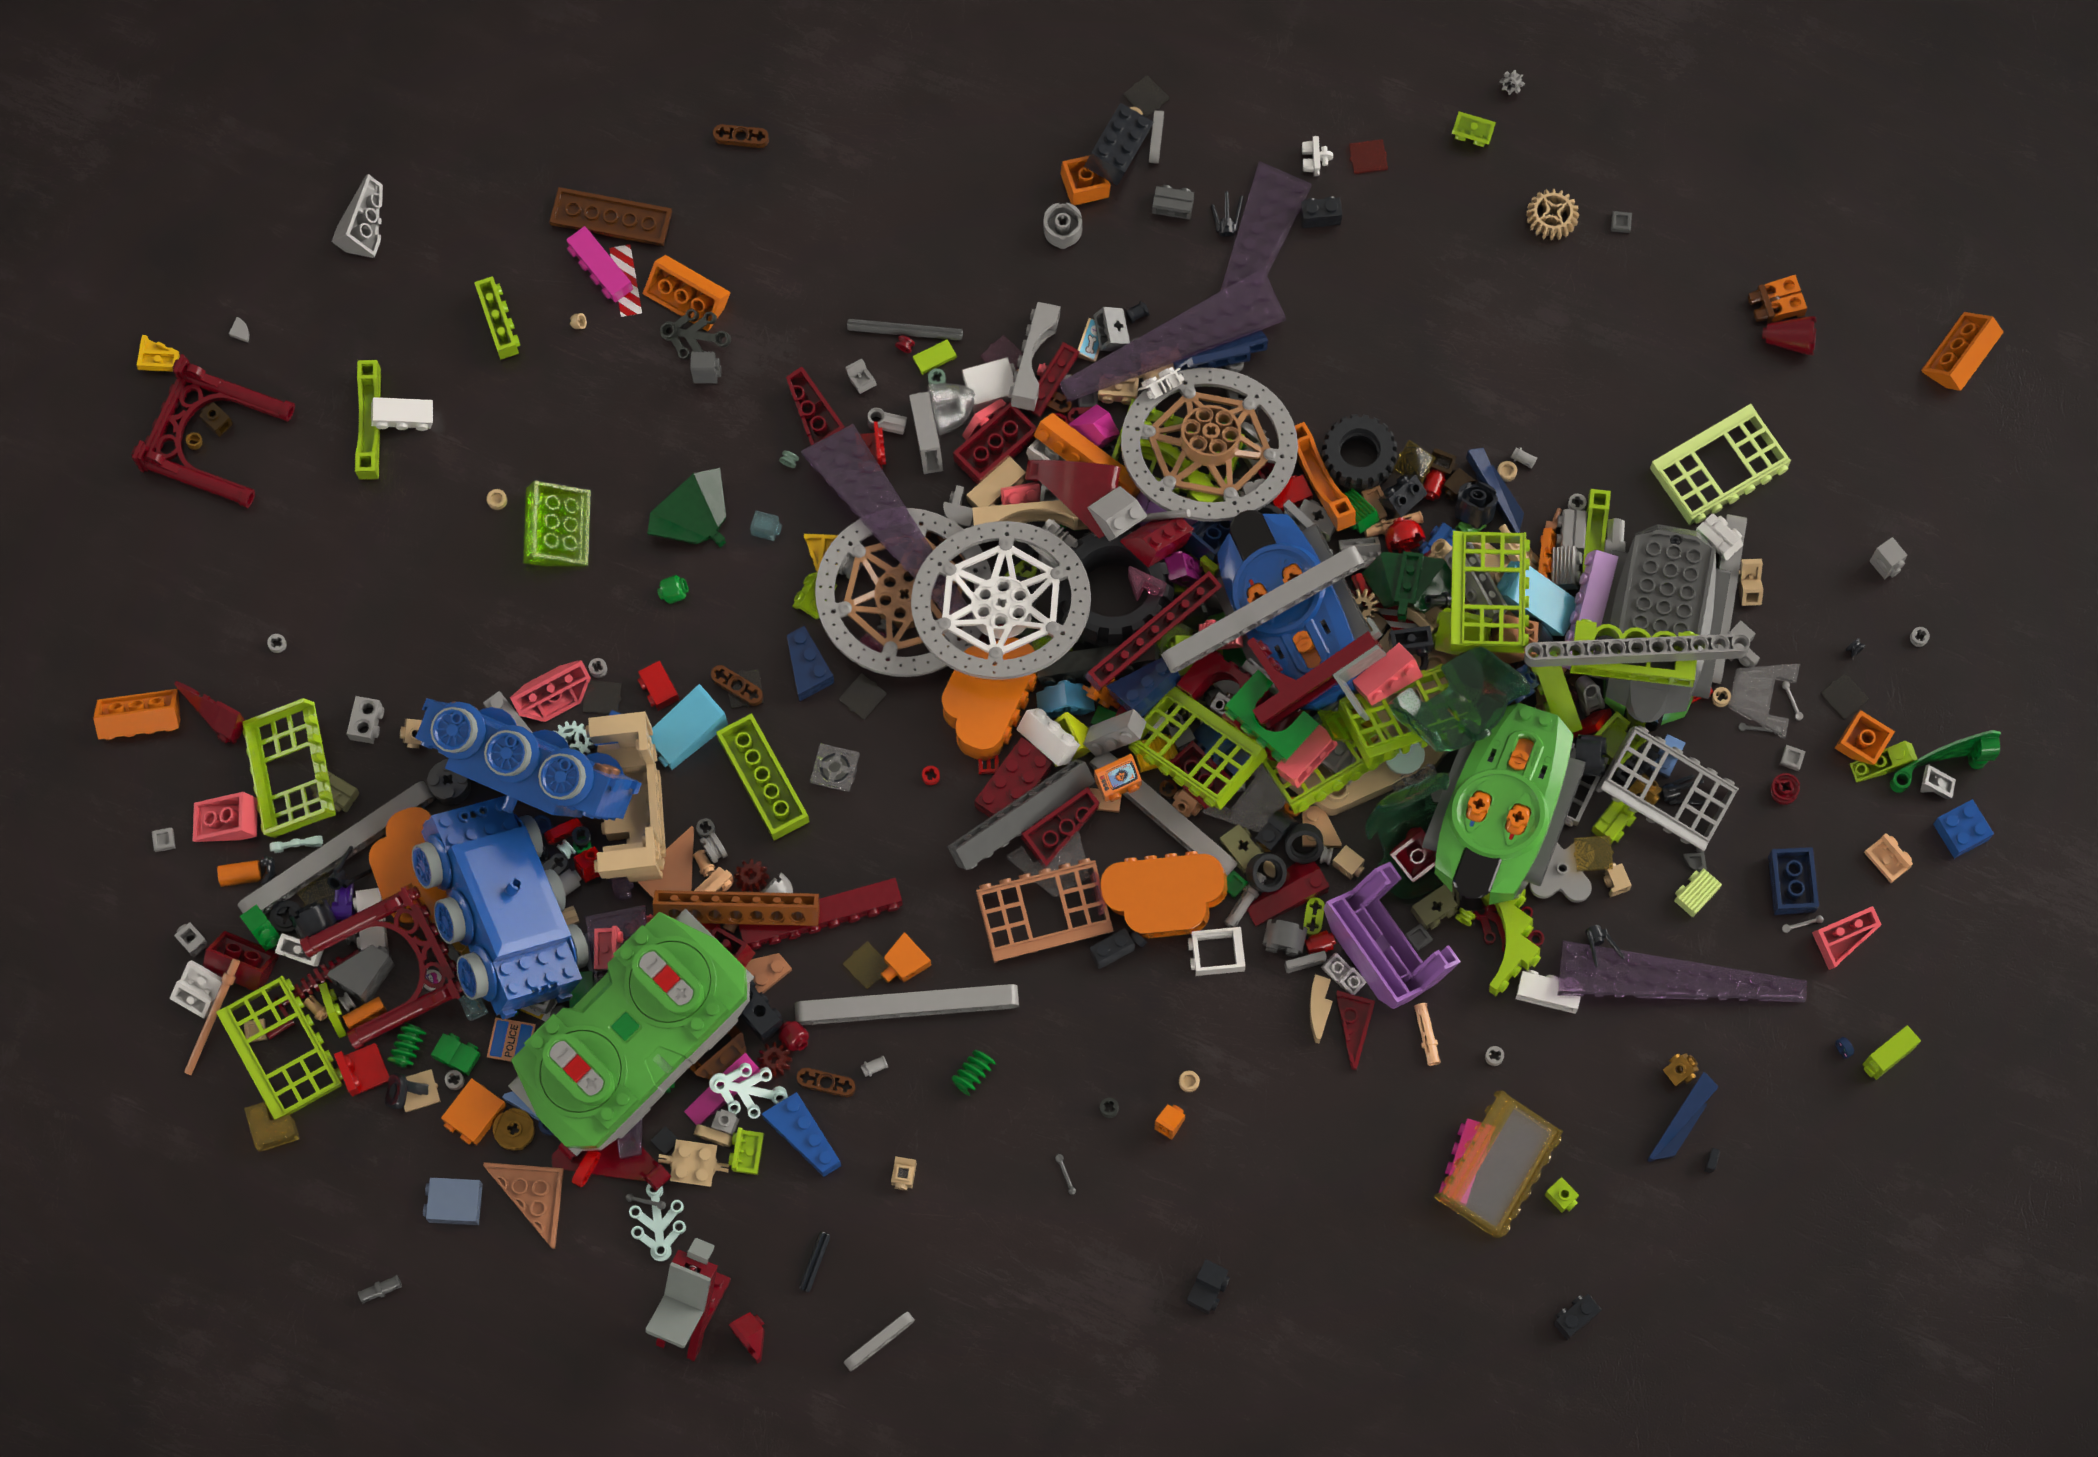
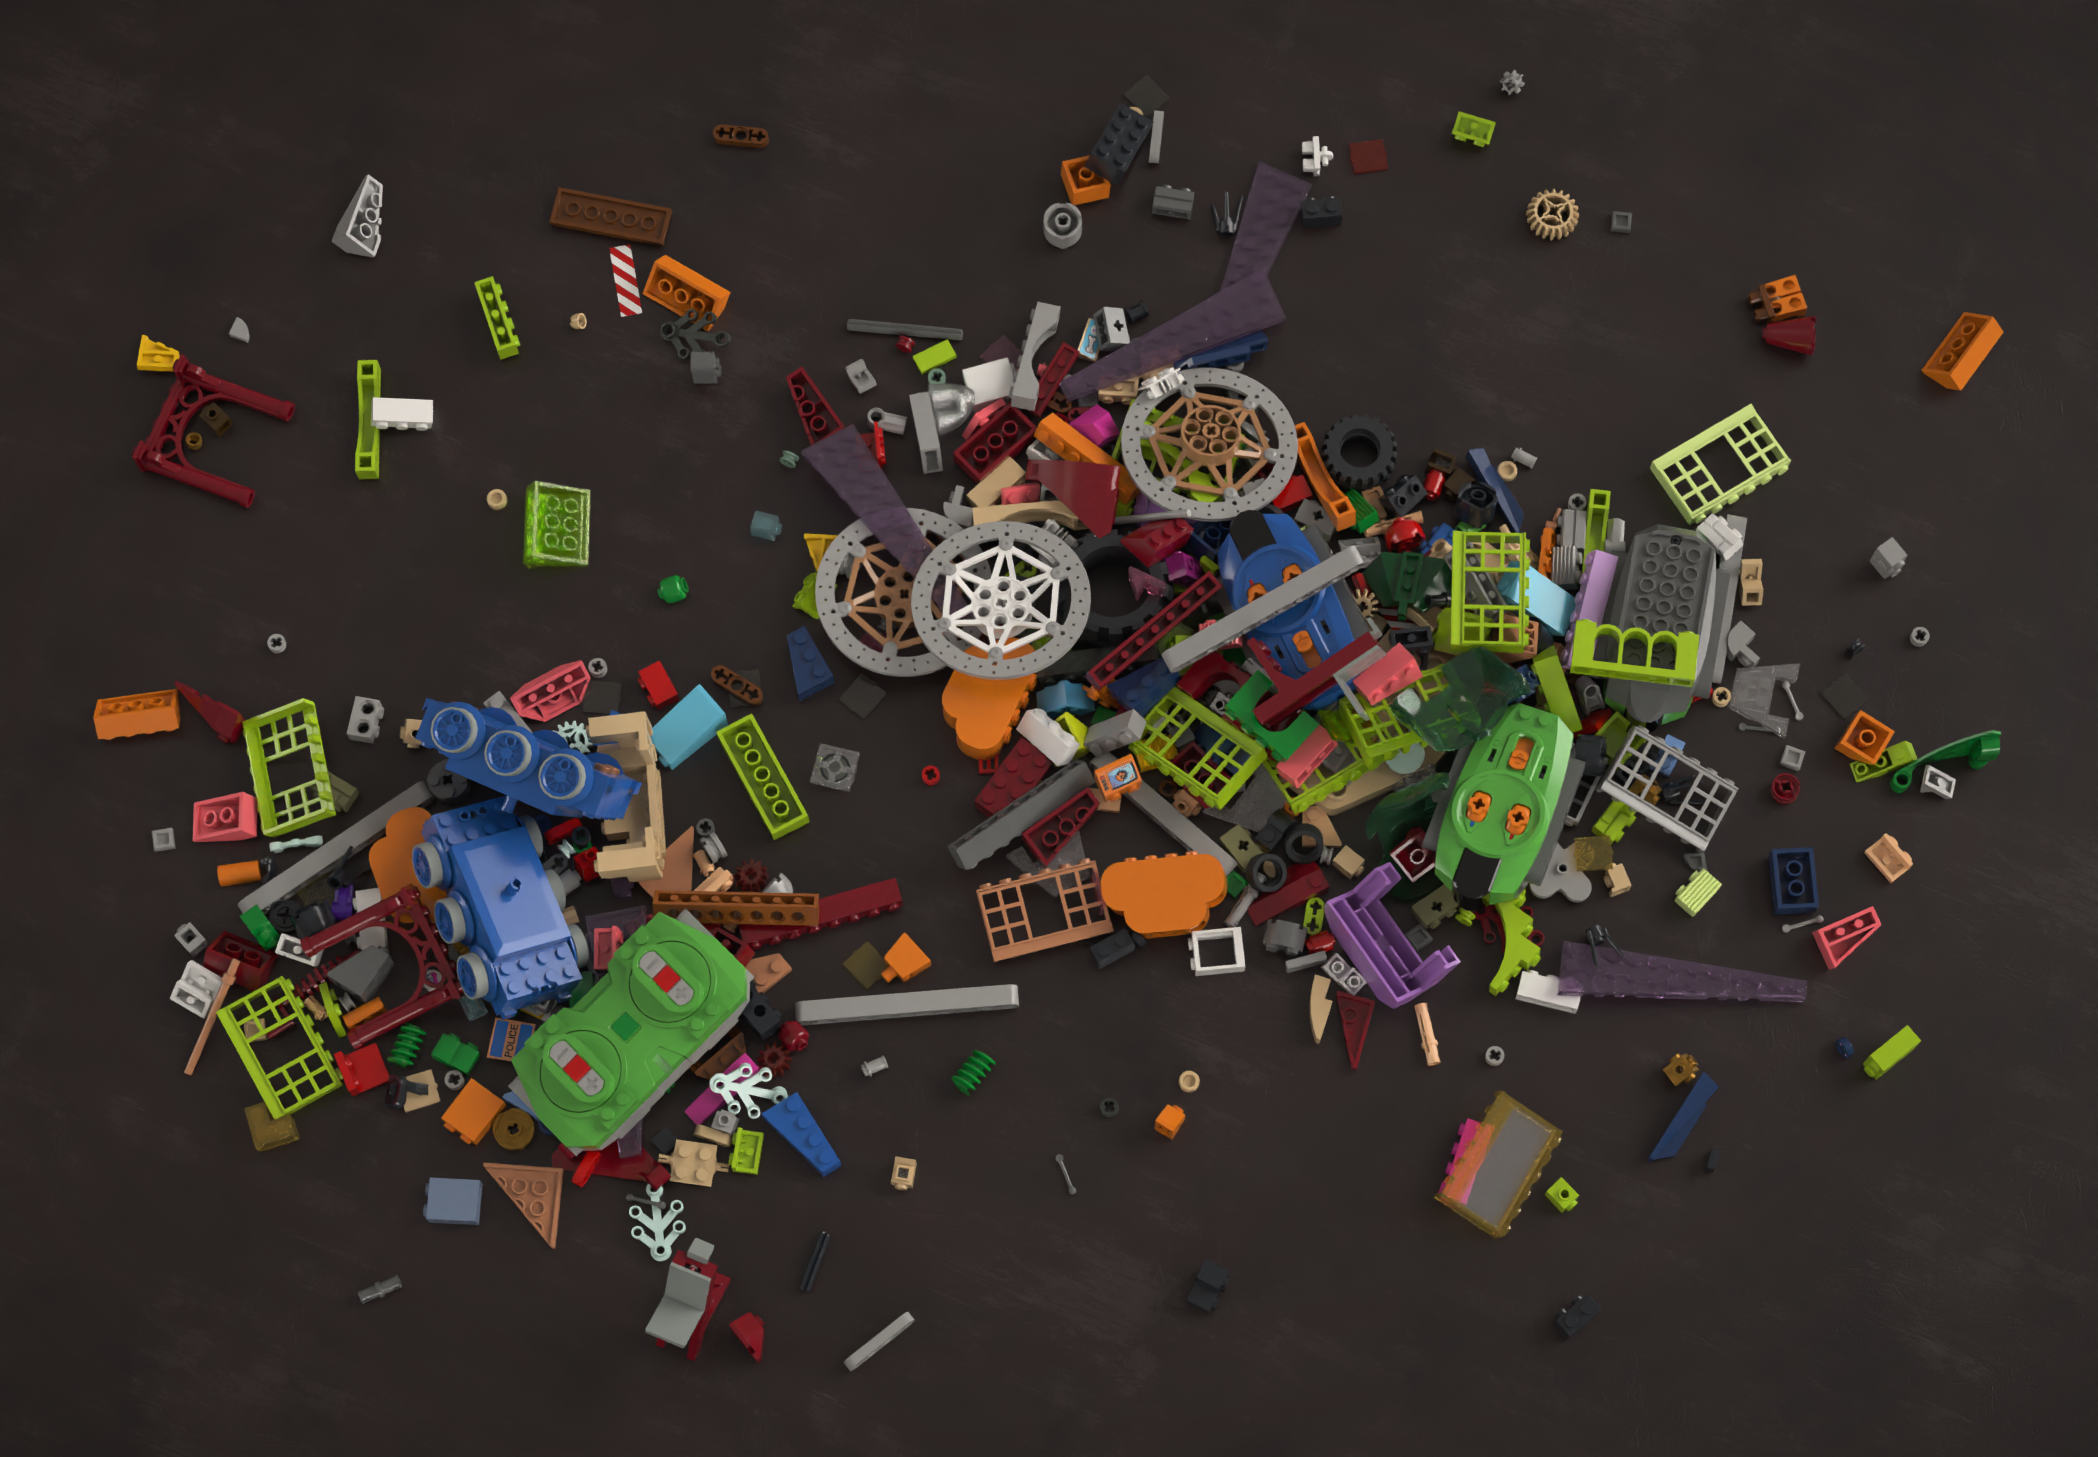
dark pink brick [566,226,633,303] -> none
dark green panel [647,468,726,548] -> none
reddish brown beam [797,1068,856,1098] -> none
light grey slope [1087,486,1148,541] -> none
light grey plate [1283,500,1314,531] -> none
clear yellow piece [1394,440,1436,484] -> none
light grey beam [1524,634,1750,667] -> none
blue brick [1933,799,1994,859] -> none

